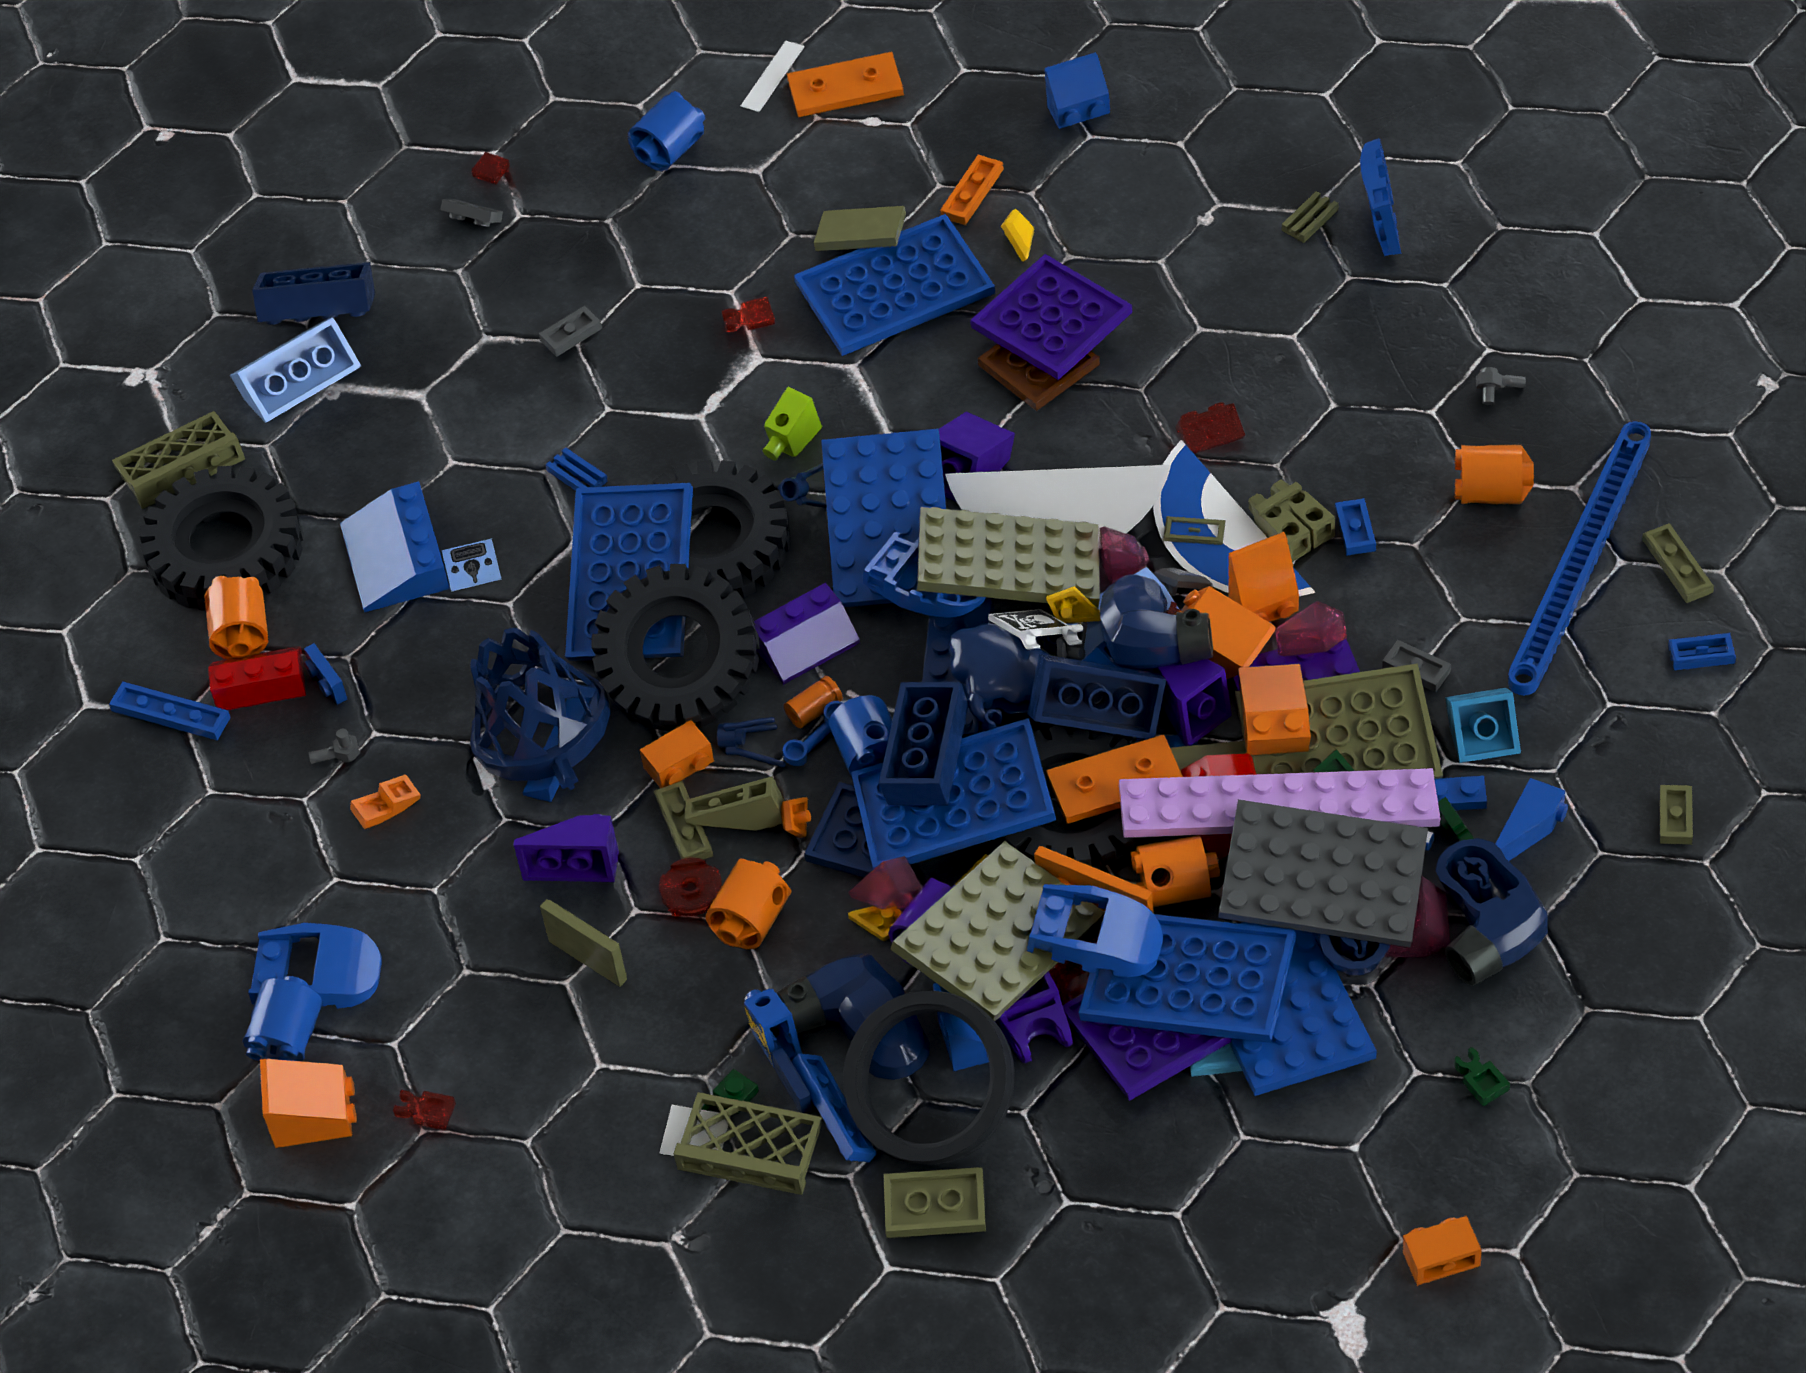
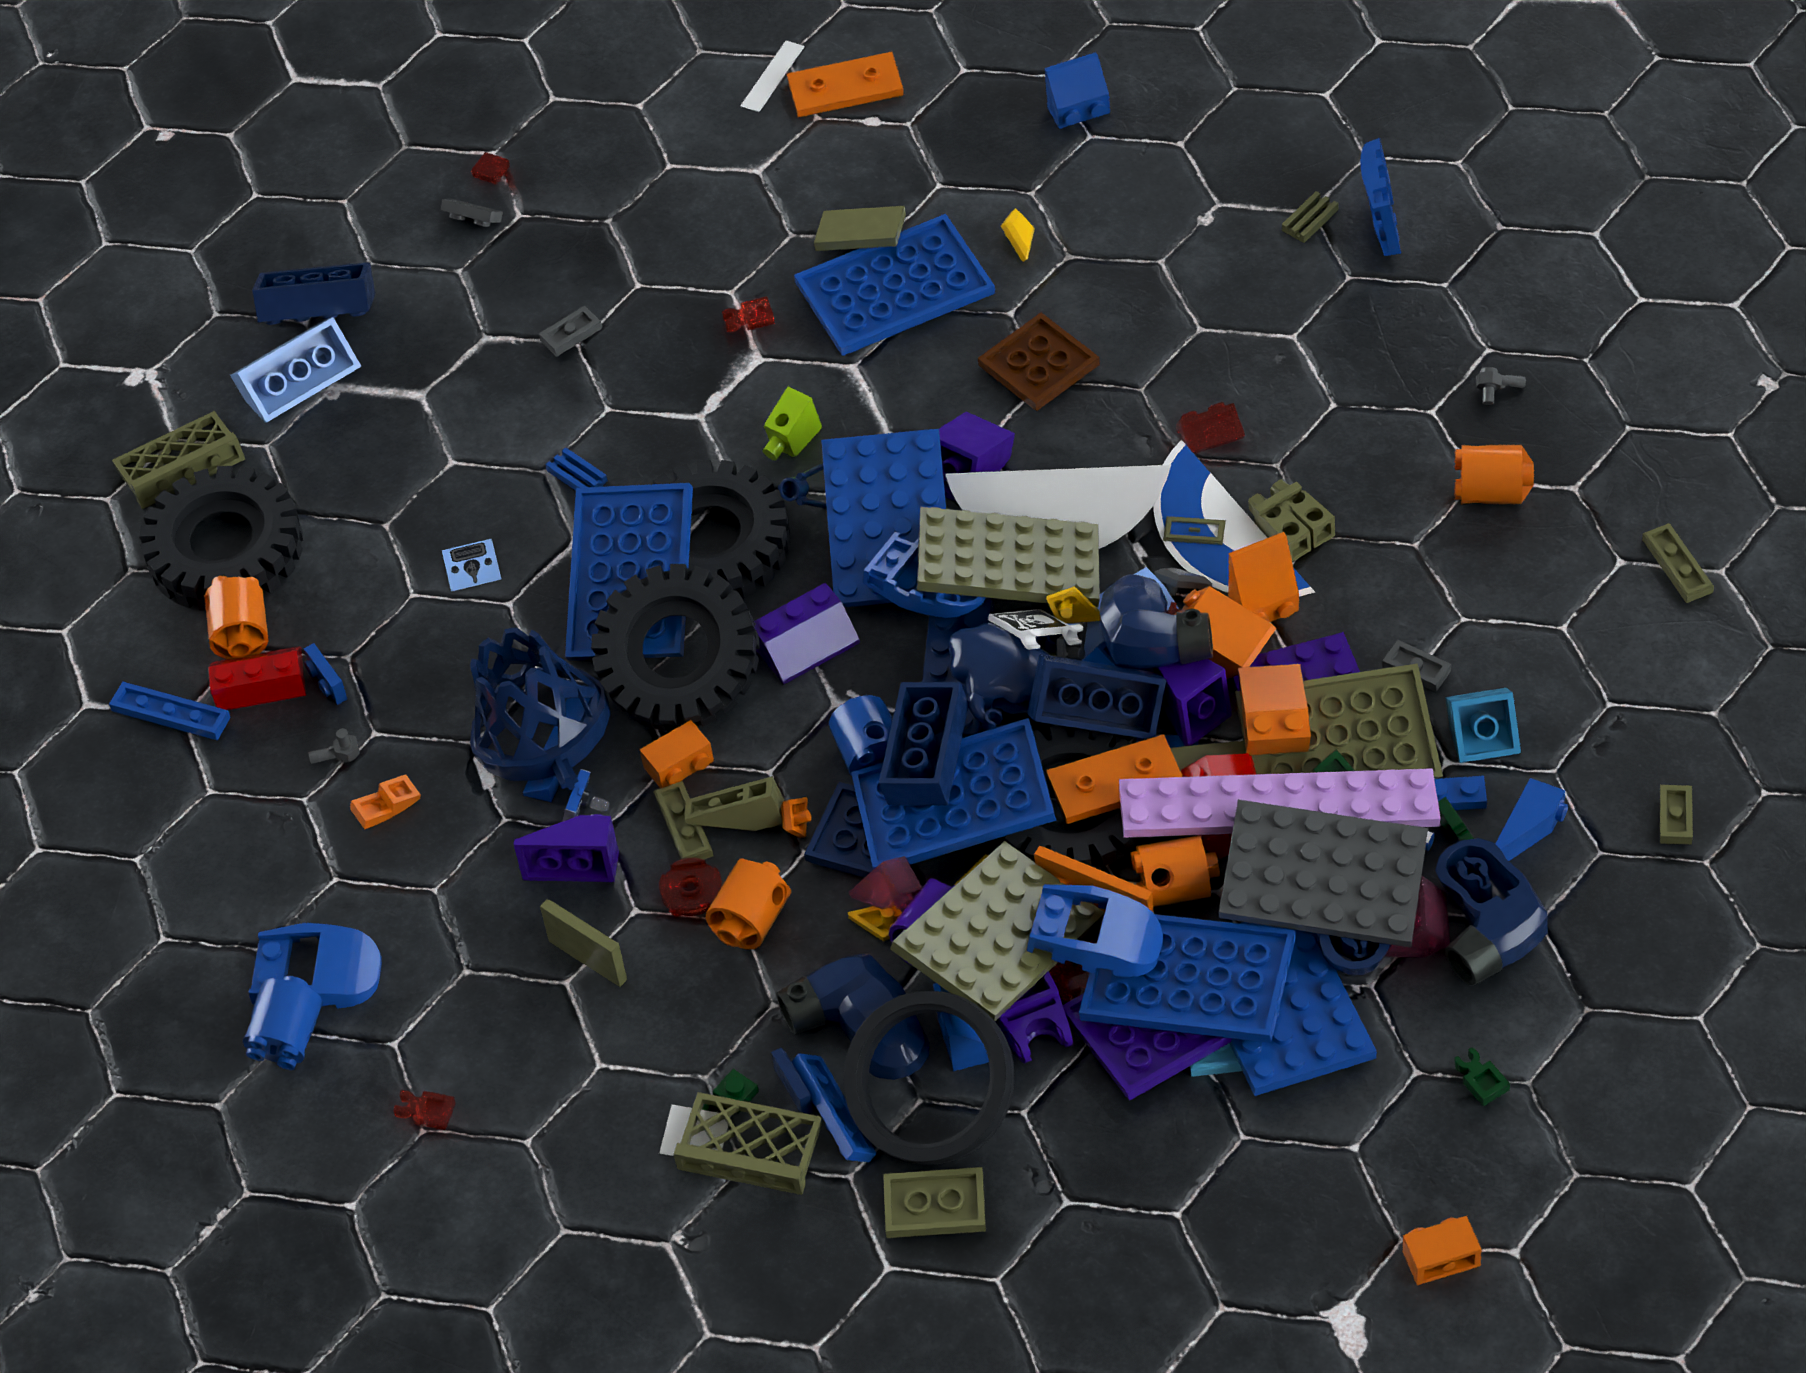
orange slope [260,1059,357,1148] -> none
slope [340,482,450,613] -> none
blue cylinder [628,91,705,171] -> none
dark blue plant [717,717,786,767] -> none
blue torso [744,989,802,1067] -> none
blue bar [783,701,843,766] -> none
orange piece [784,676,843,729] -> none
orange plate [940,154,1003,226] -> none
dark purple plate [971,254,1132,380] -> none
clear pink slope [1099,526,1149,585] -> none
clear pink slope [1275,601,1347,656] -> none
blue plate [1335,498,1376,556] -> none
blue gear [1508,421,1651,696] -> none
blue tile [1668,633,1736,670] -> none
none -> piece [562,769,610,822]

